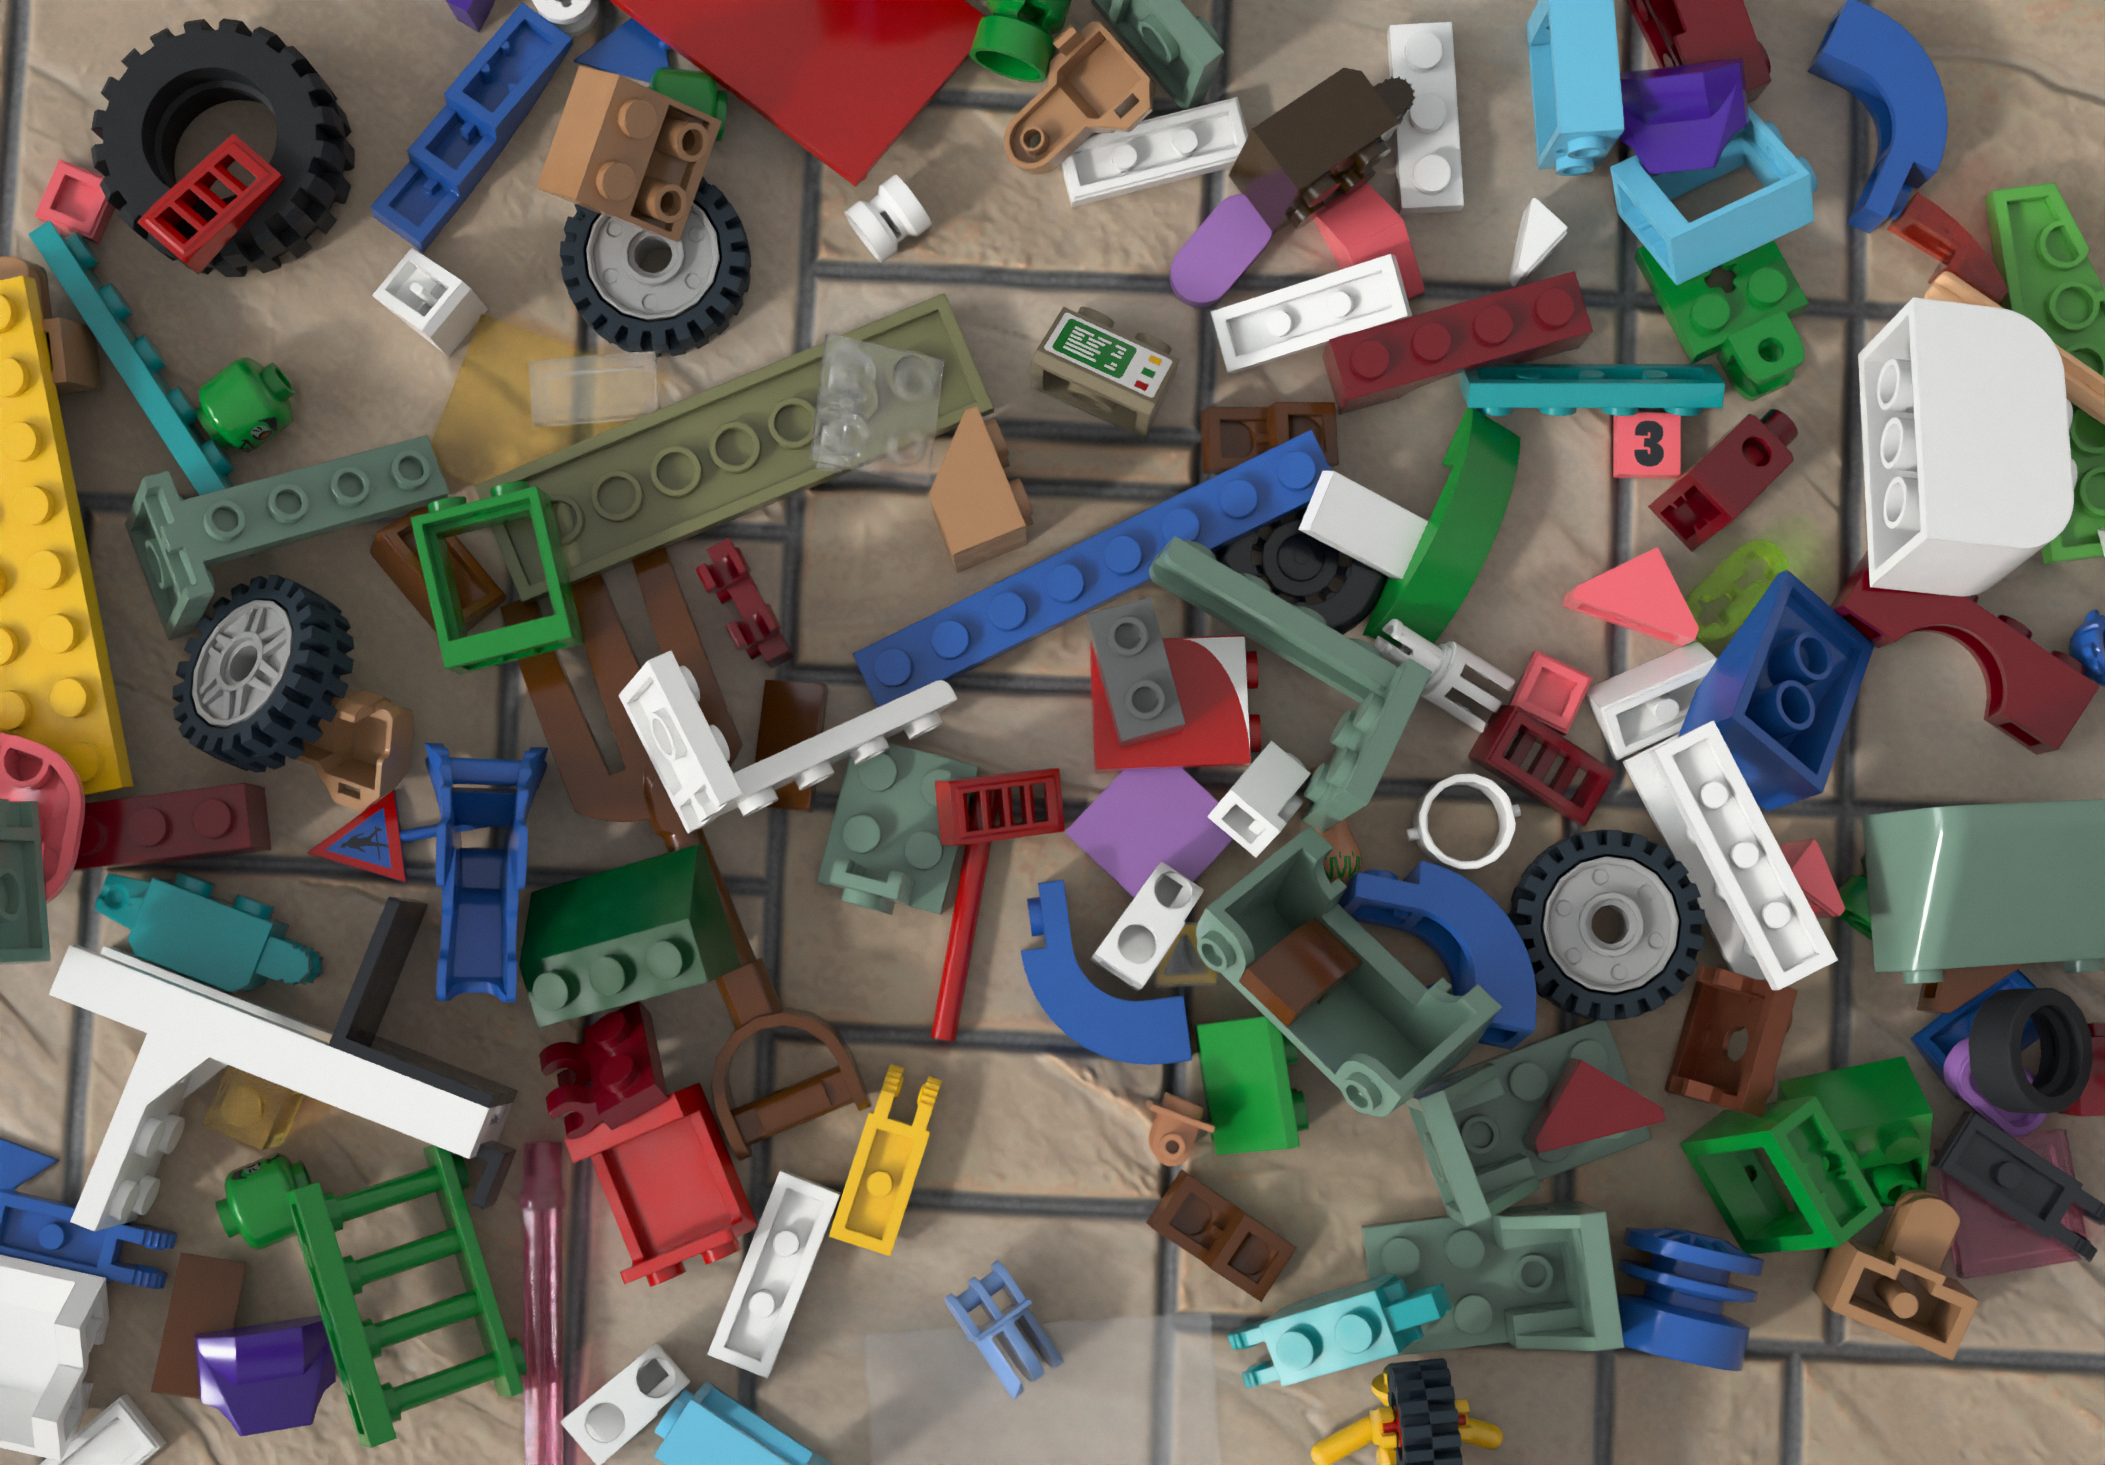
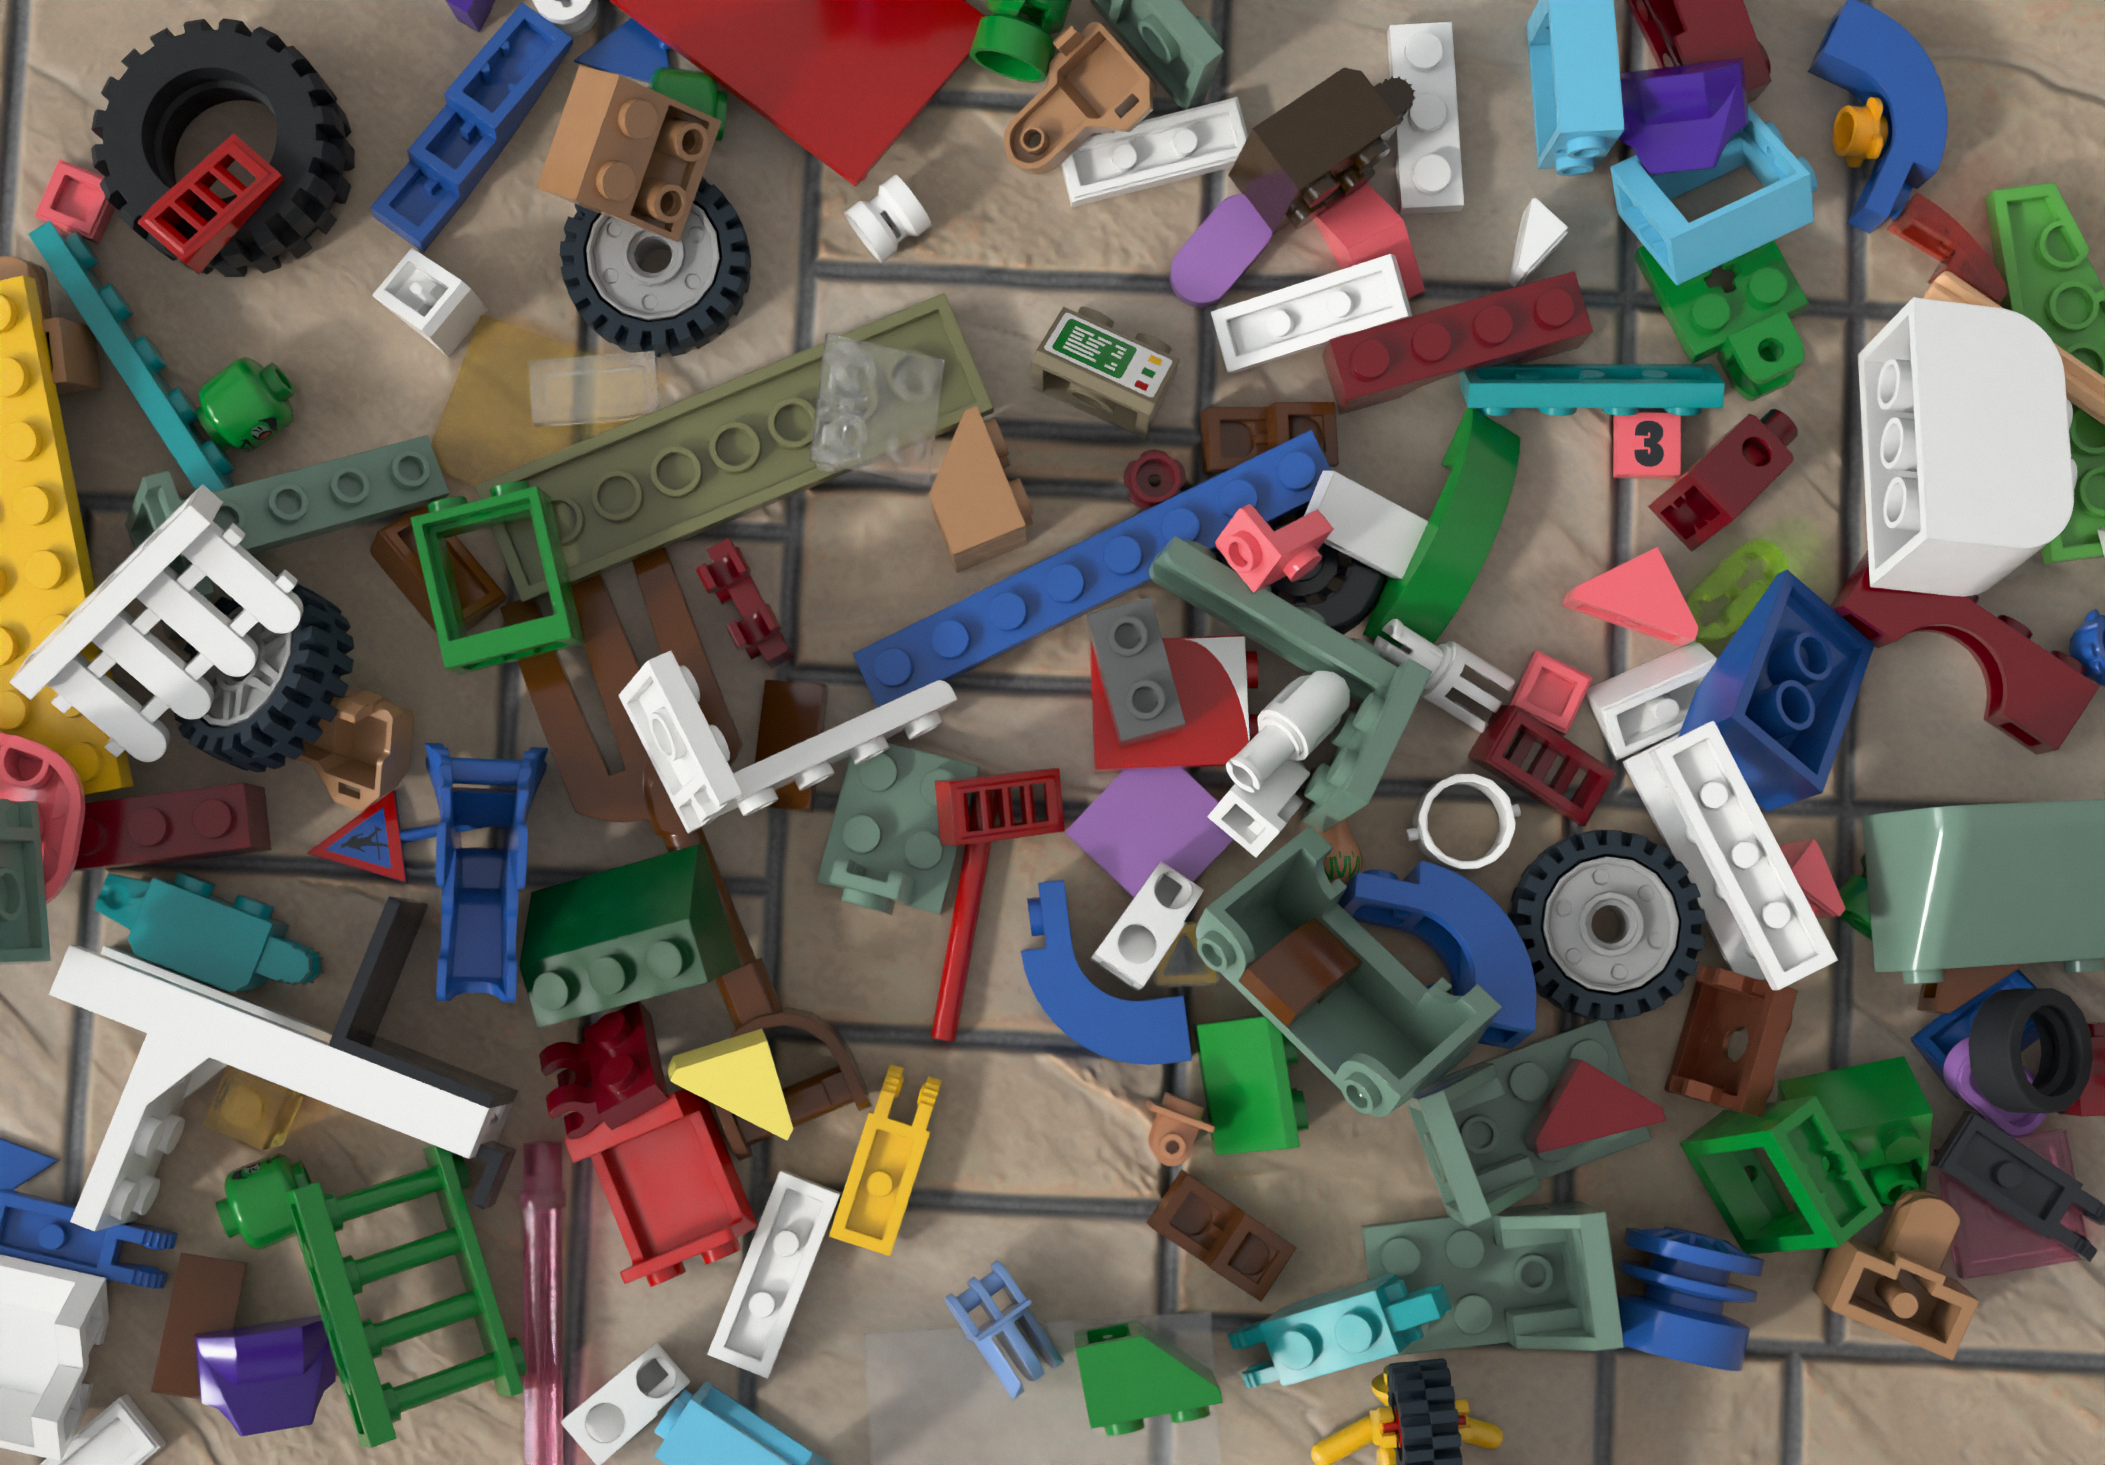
none -> white fence [9,484,303,762]
none -> light yellow slope [667,1028,794,1141]
none -> green slope [1074,1320,1223,1436]
none -> dark red plate [1123,449,1186,510]
none -> coral bracket [1215,504,1334,593]
none -> white arm [1226,670,1350,793]
none -> light orange plate [1832,97,1888,168]

